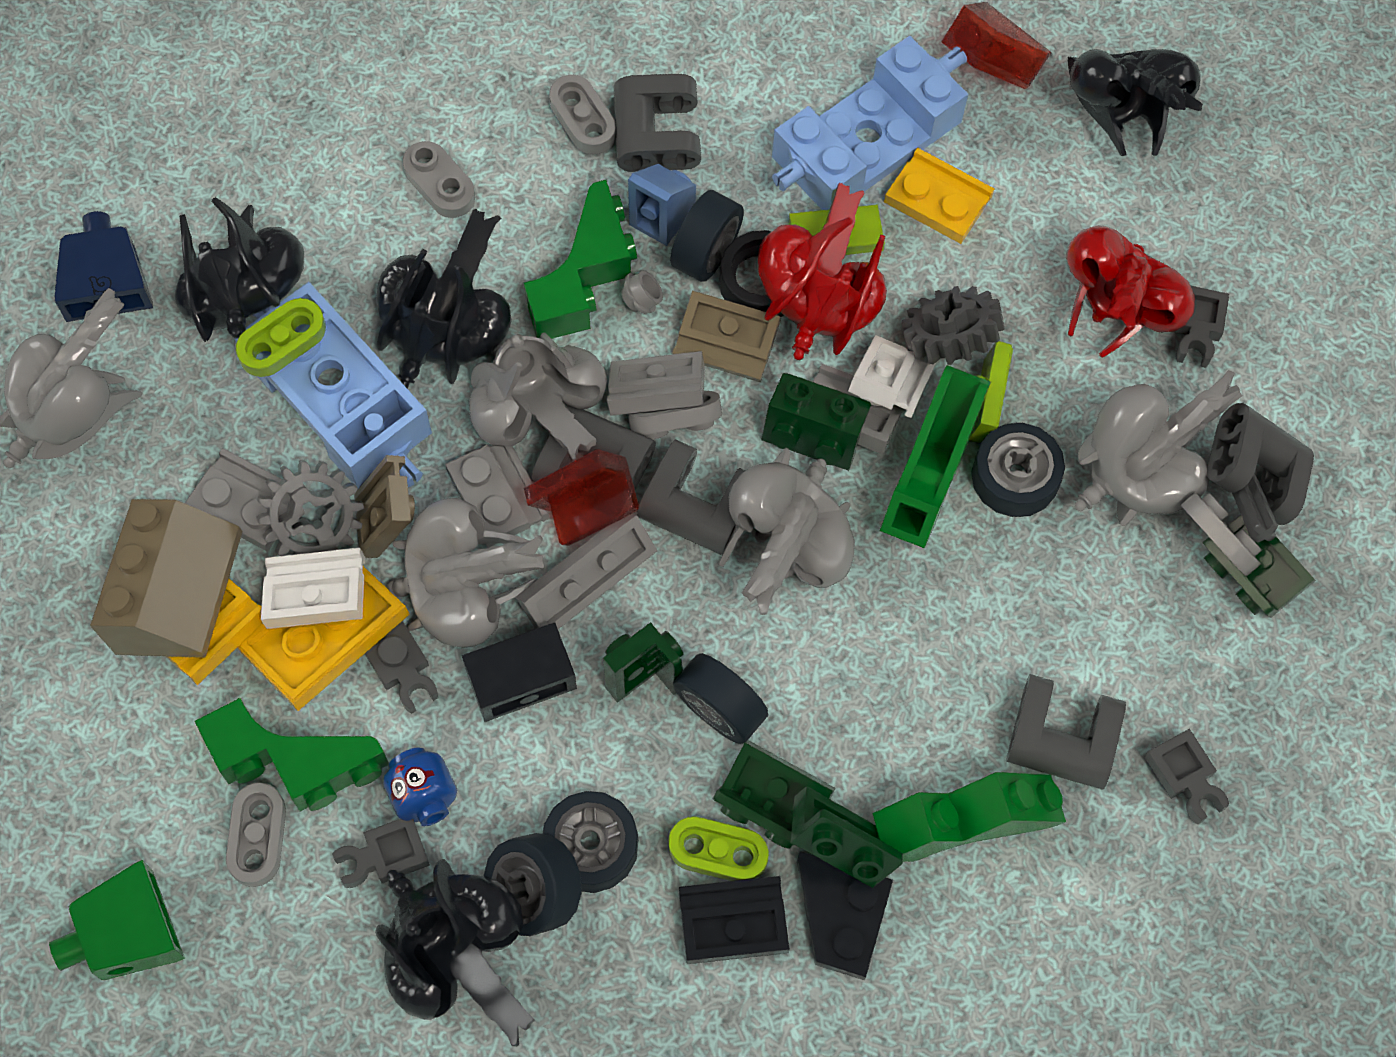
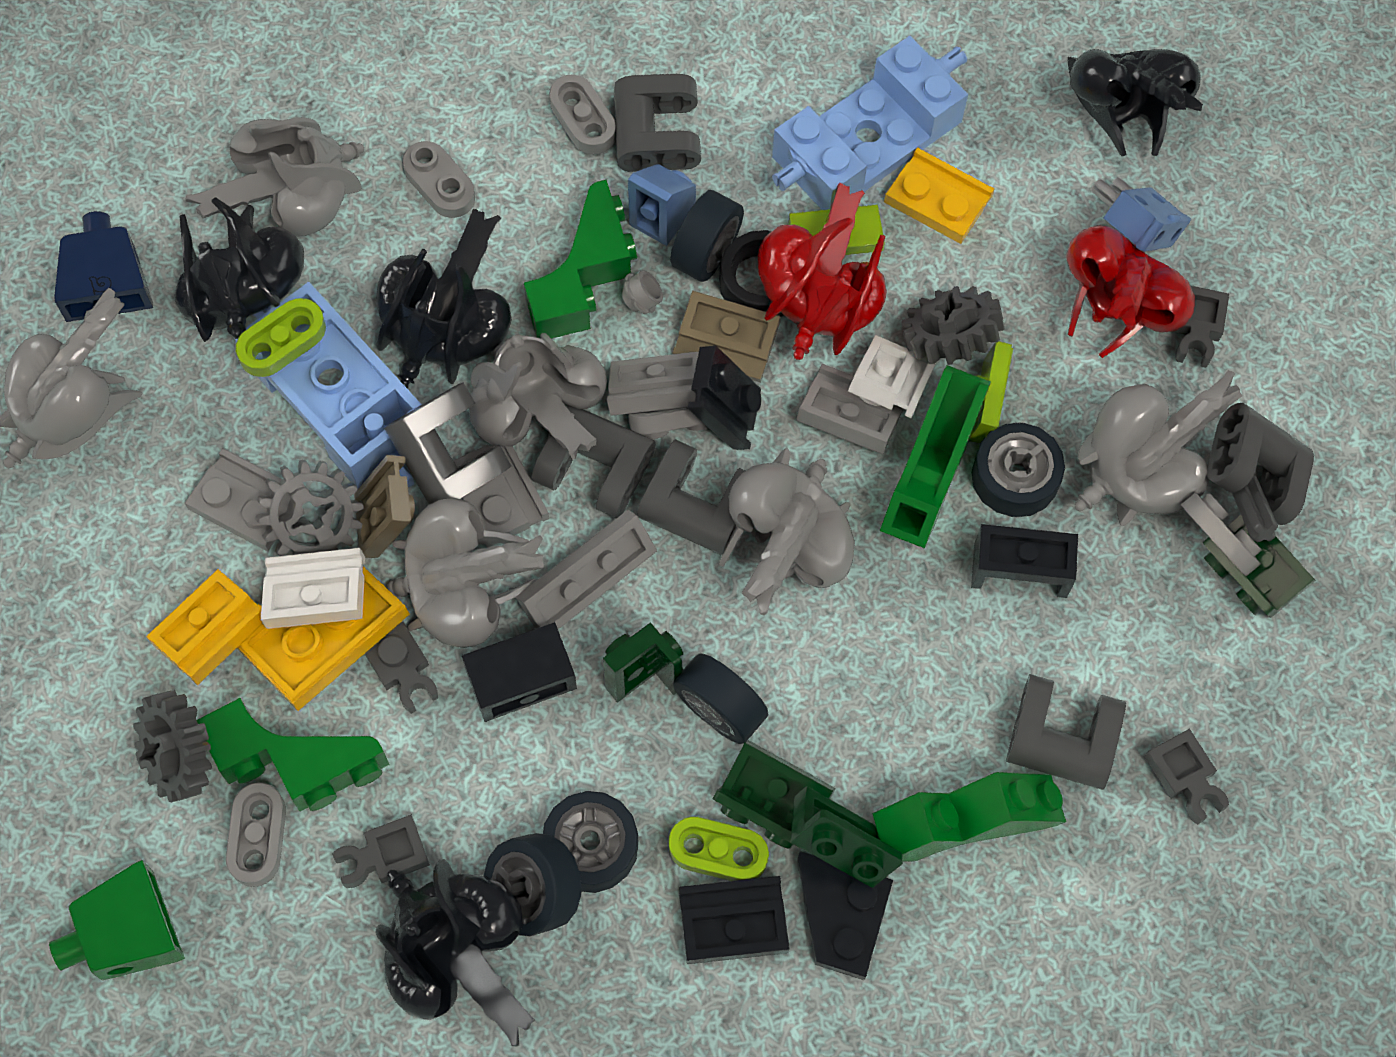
dark tan slope [90,499,243,658] -> none
blue head [383,747,458,826] -> none
clear red panel [523,449,639,546] -> none
dark green bracket [761,373,871,471] -> none
clear red slope [941,1,1052,89] -> none
none -> dark grey gear [133,690,212,803]
none -> light grey hair [185,117,364,237]
none -> dark grey connector [384,382,512,504]
none -> black plate [687,345,761,450]
none -> black panel [971,524,1078,598]
none -> medium blue piece [1091,177,1191,252]

